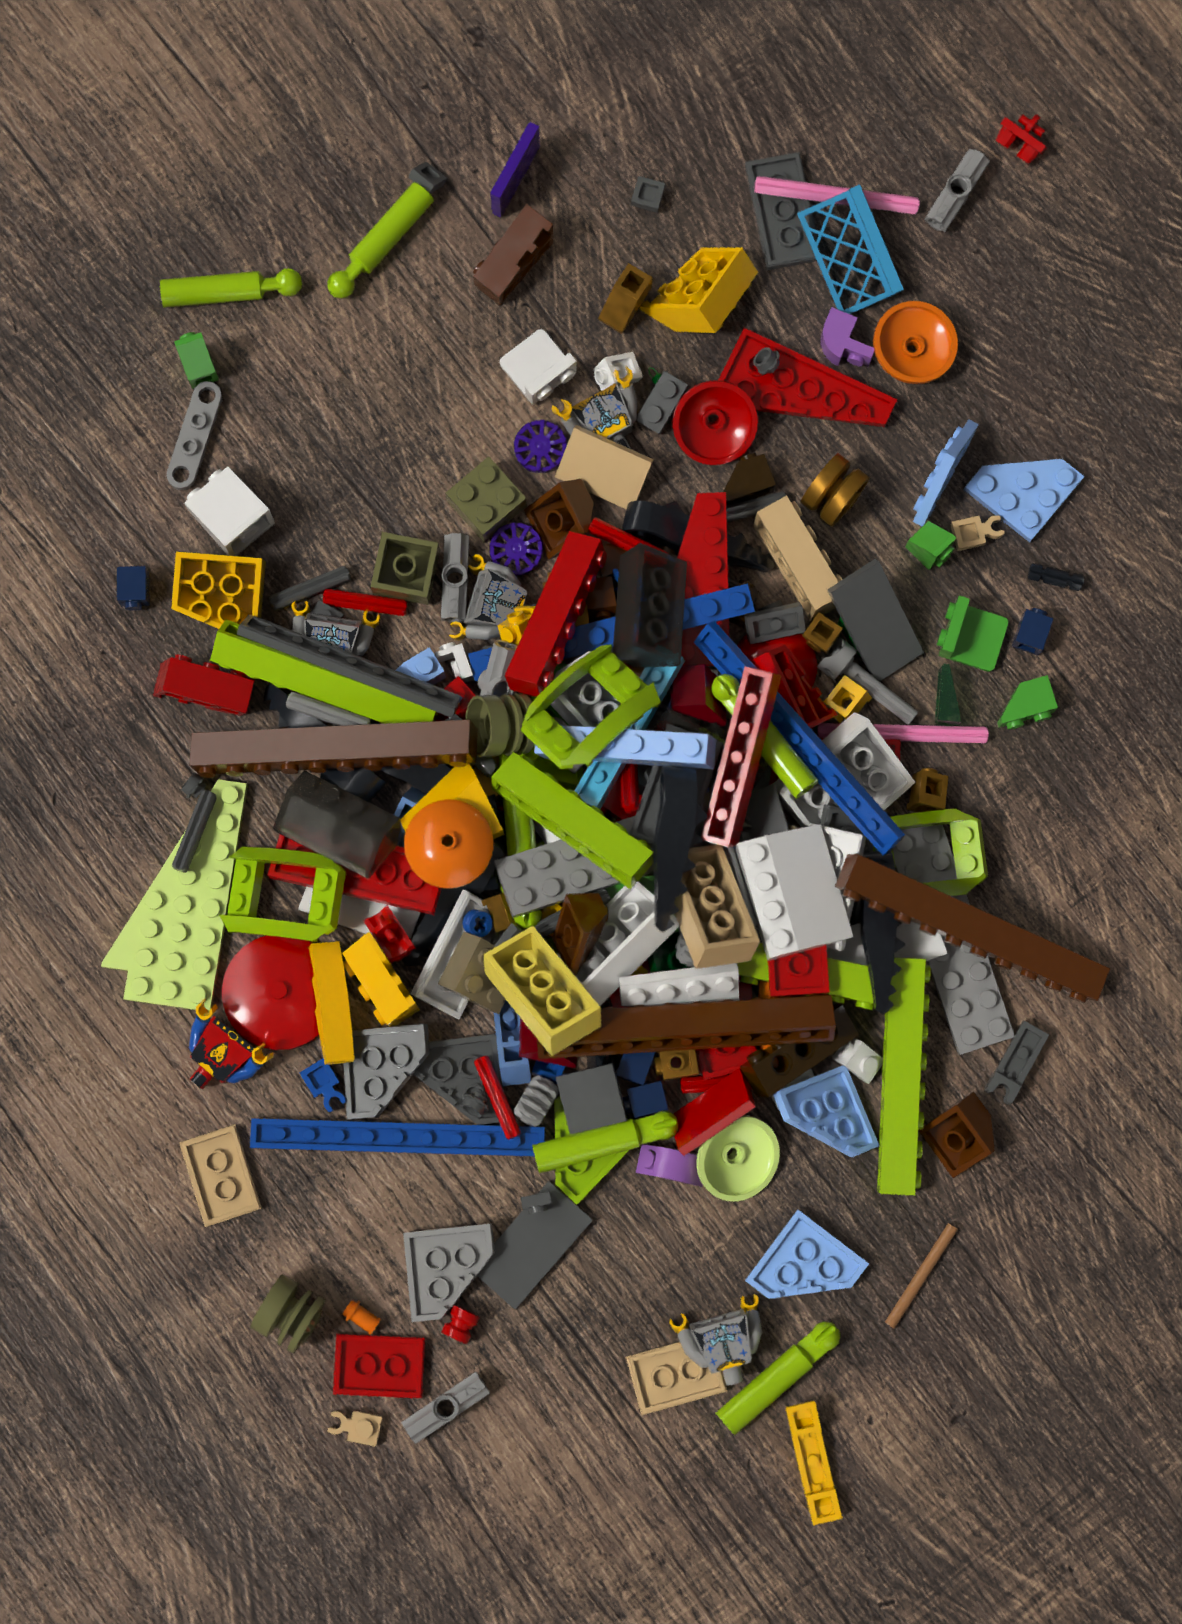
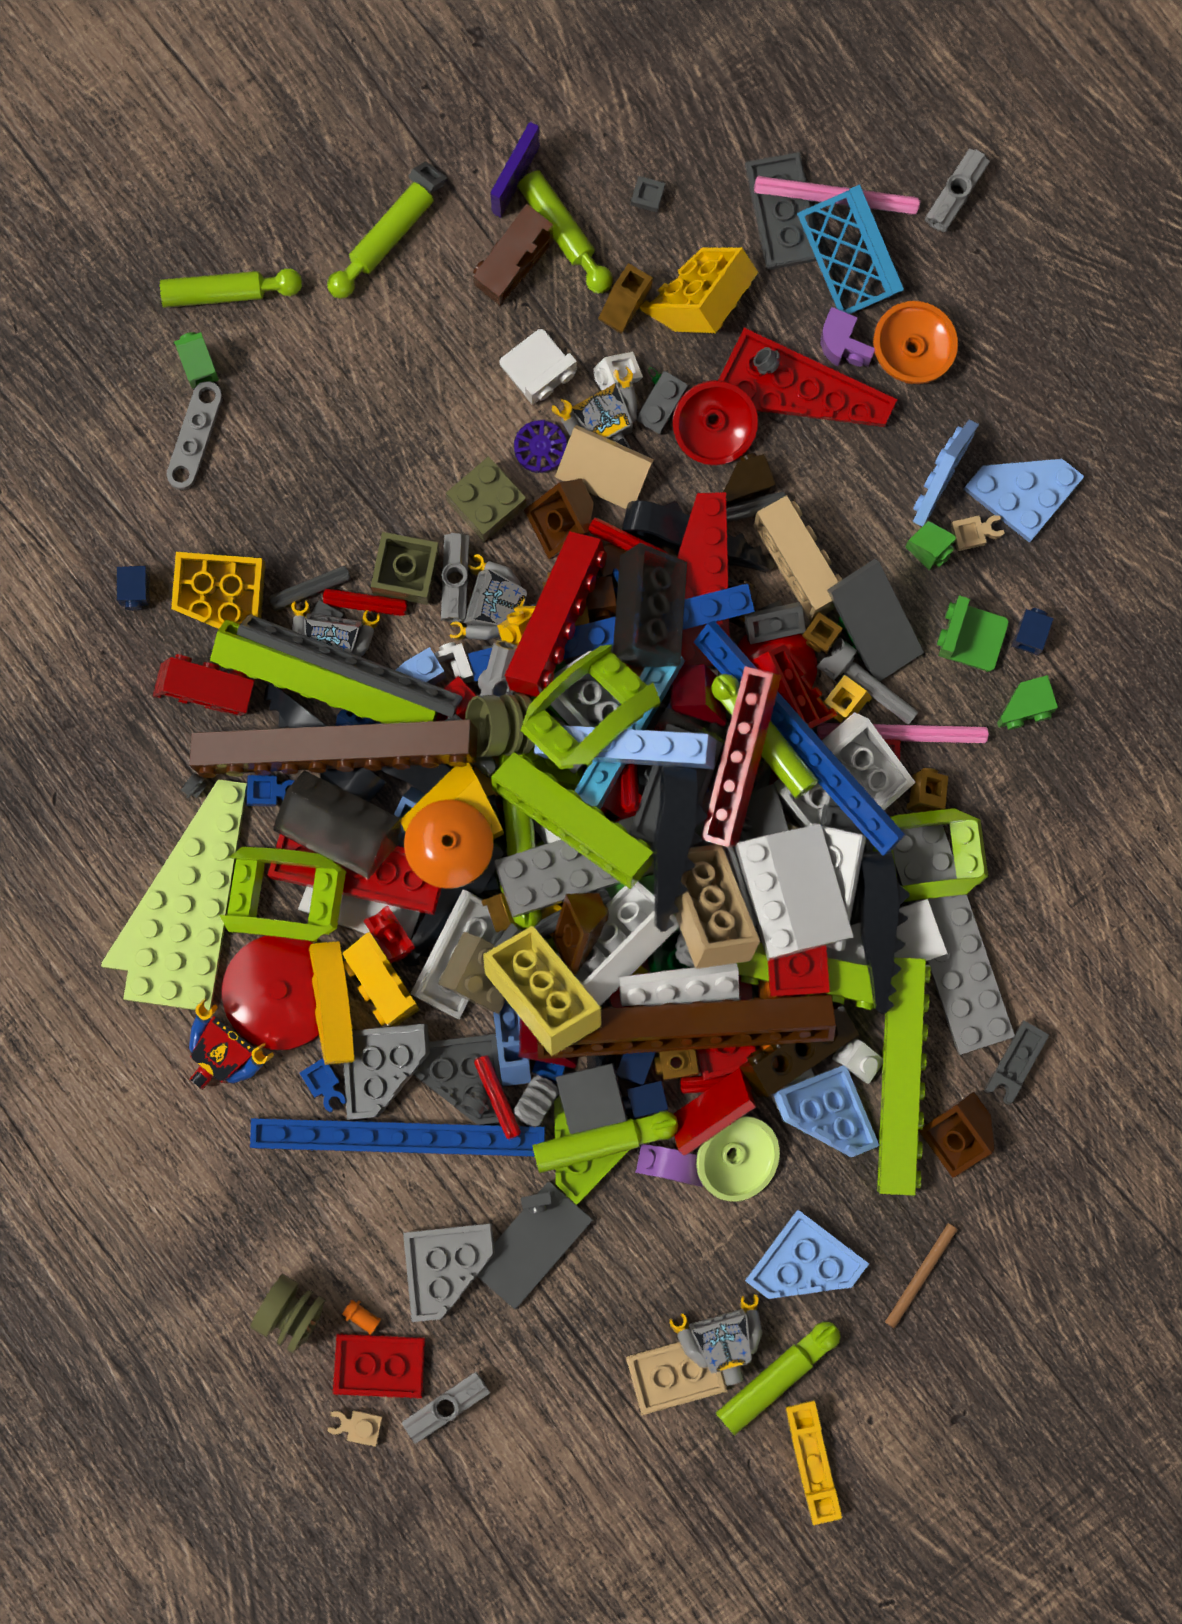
dark grey axle [172,790,217,873] -> none
tan tile [179,1124,262,1227] -> none
white slope [184,466,275,556] -> none
light grey axle [286,692,370,726] -> none
red wheel [441,1305,480,1344] -> none
blue bush [463,909,492,937] -> none
dark purple wheel [489,522,543,576] -> none
pearl gold wheel [800,453,870,527] -> none
reddish brown brick [835,854,1110,1003] -> none
clear green slope [934,664,961,726] -> none
red hips [996,114,1047,165] -> none
black axle [1028,563,1084,591] -> none
none -> blue plate [246,775,297,807]
none -> lime piece [517,170,613,294]

